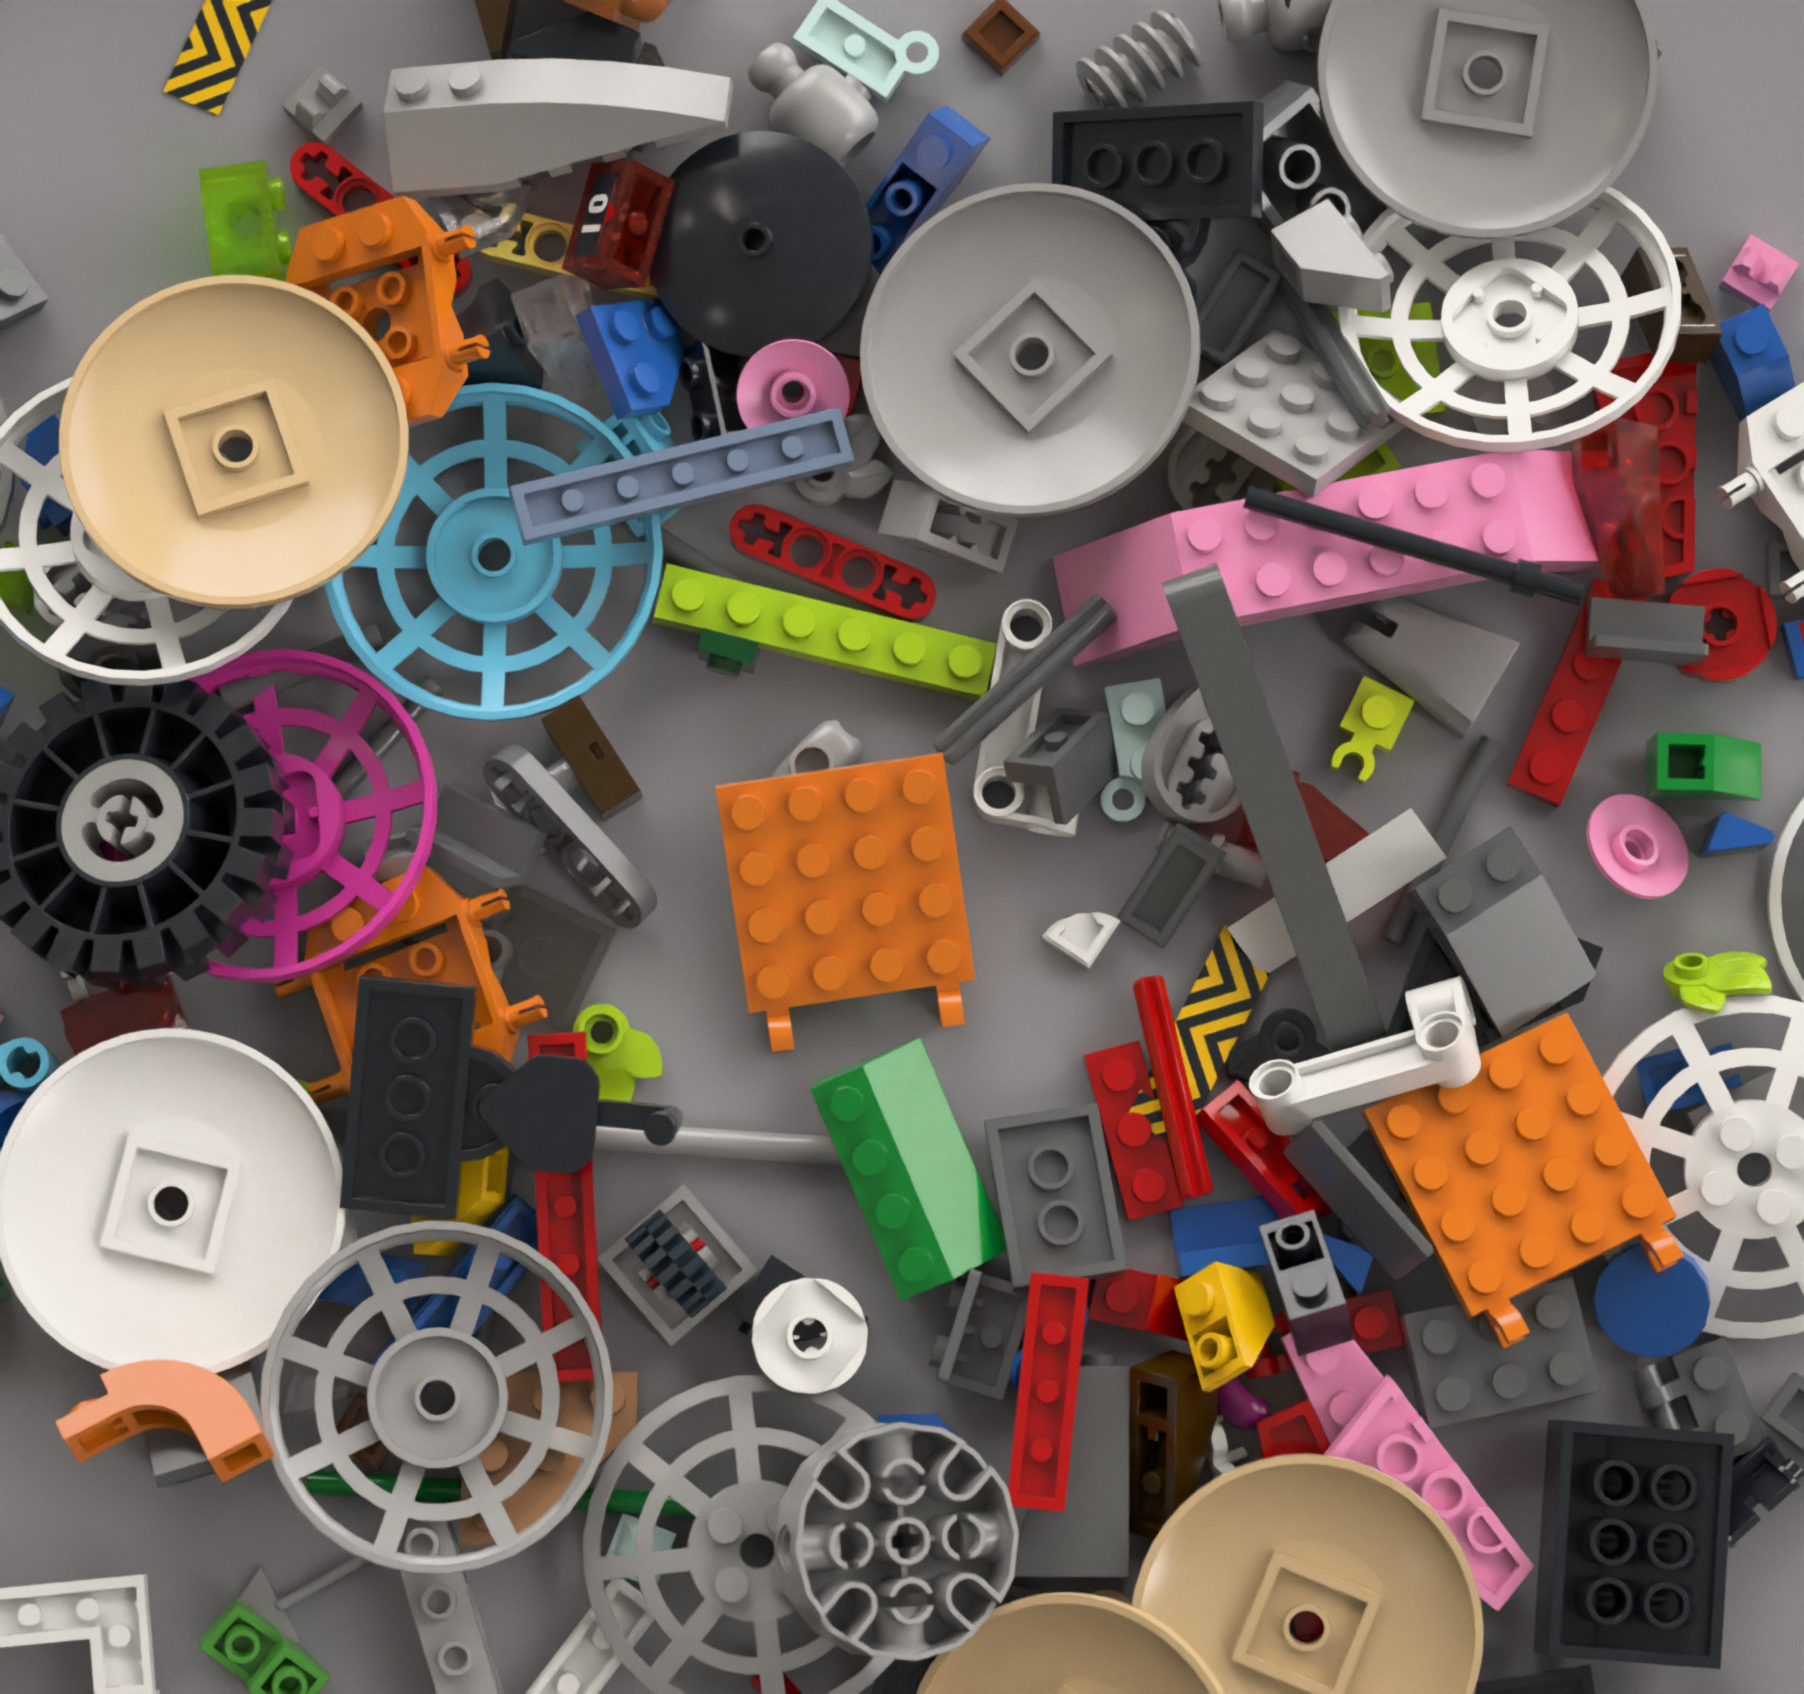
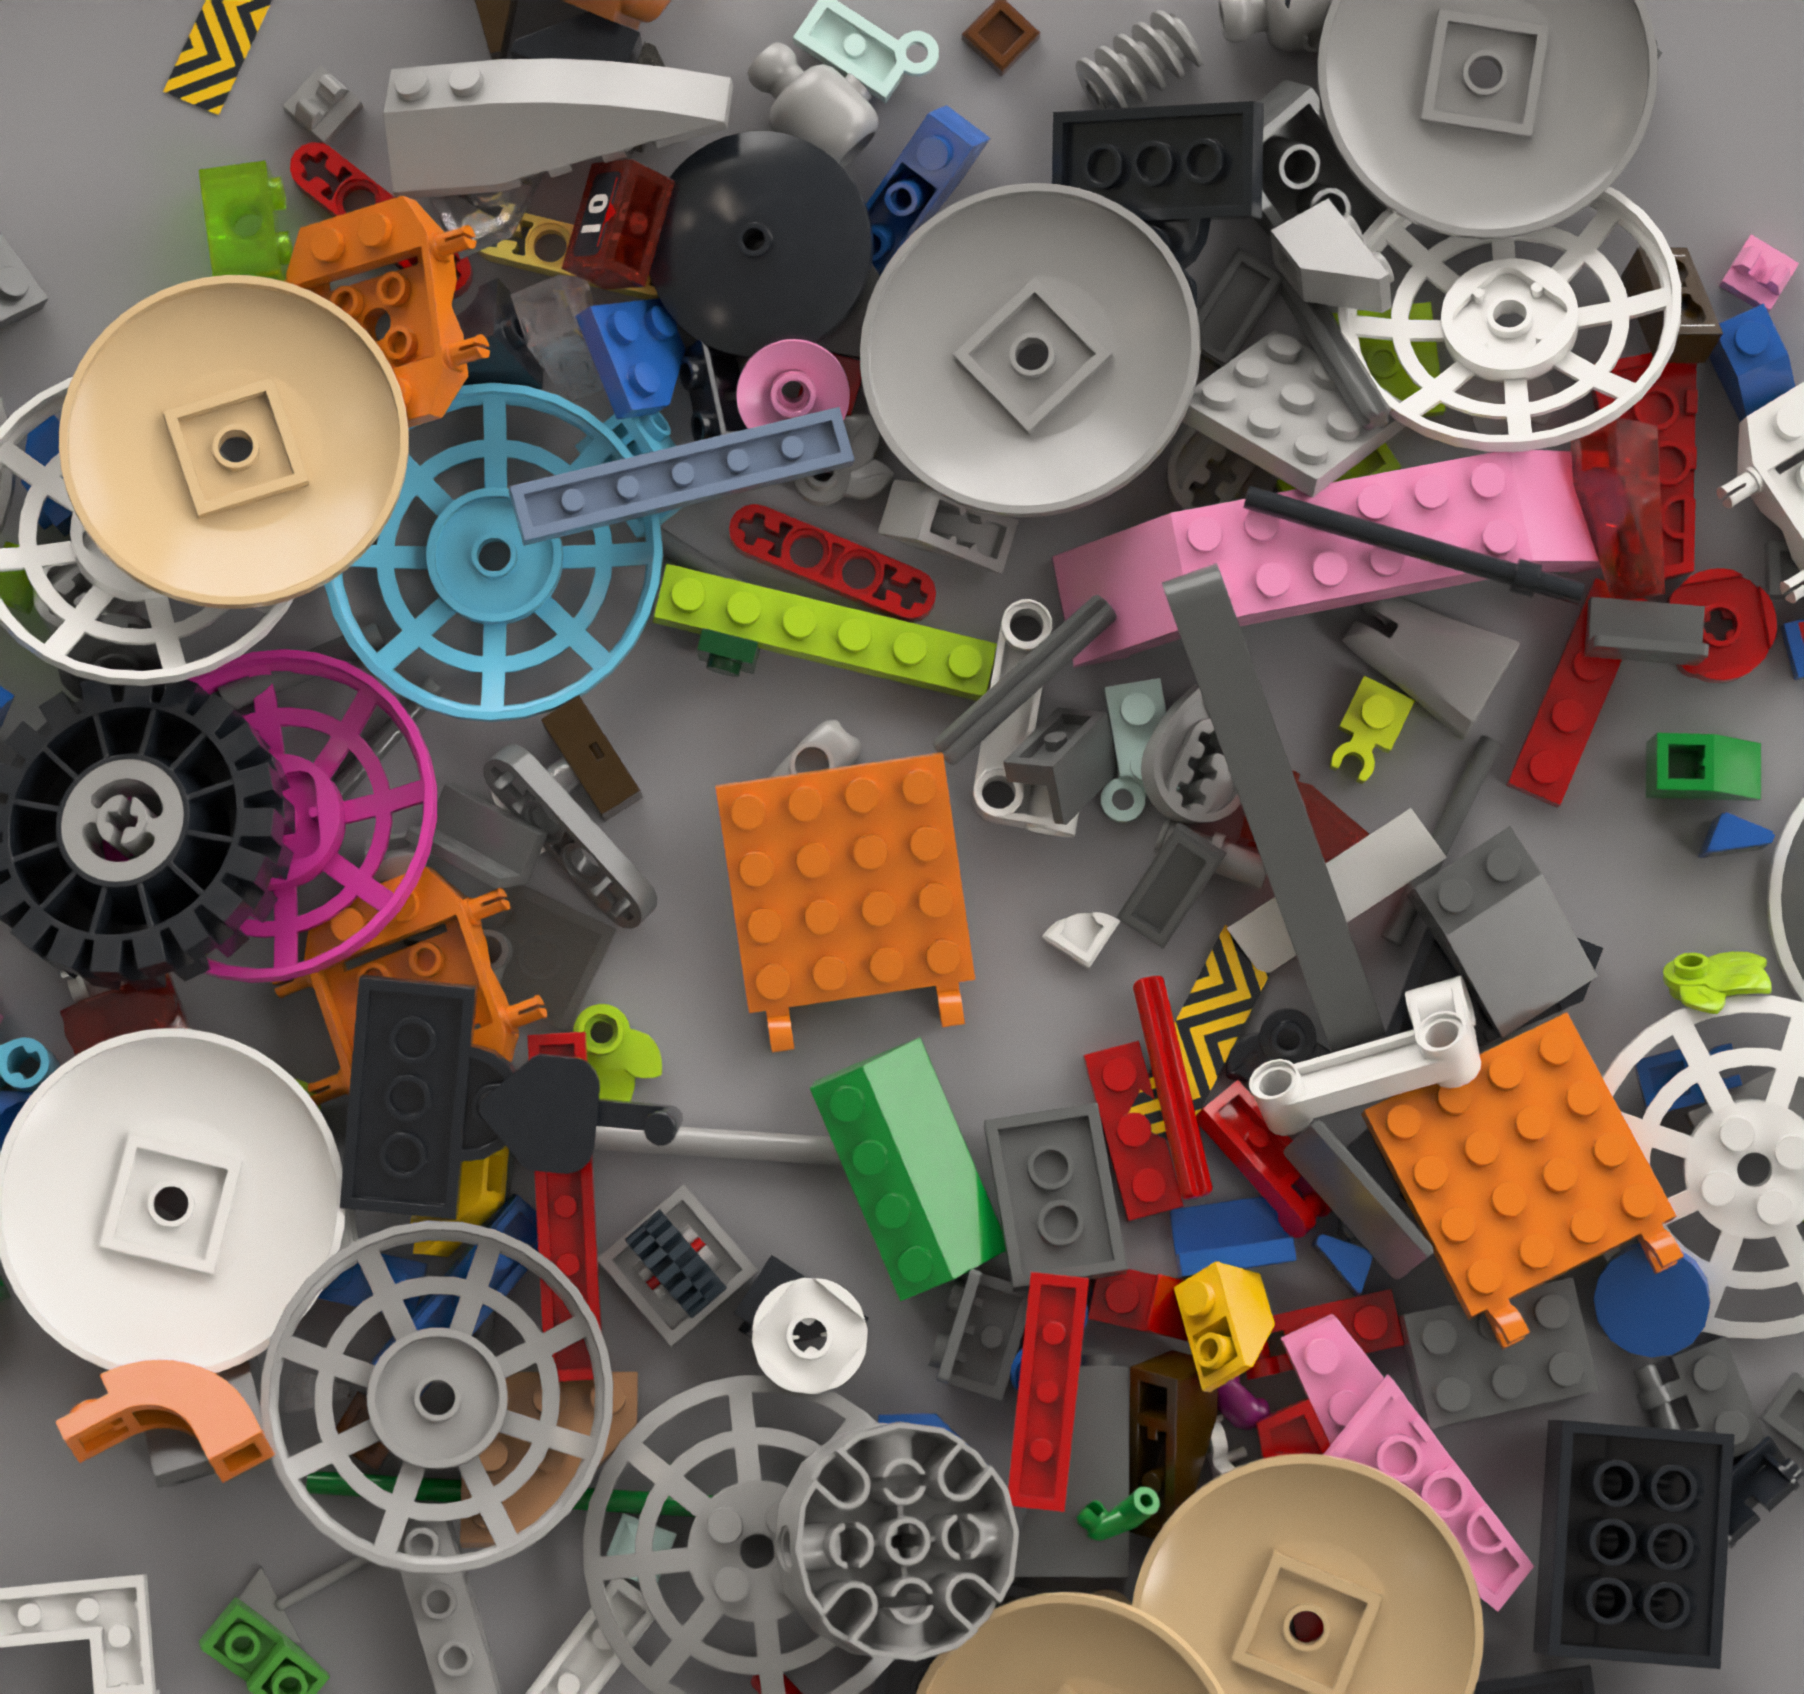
black slope [1259,1210,1354,1356] -> none
bright pink dish [1586,794,1689,899] -> none
none -> green arm [1076,1487,1160,1542]

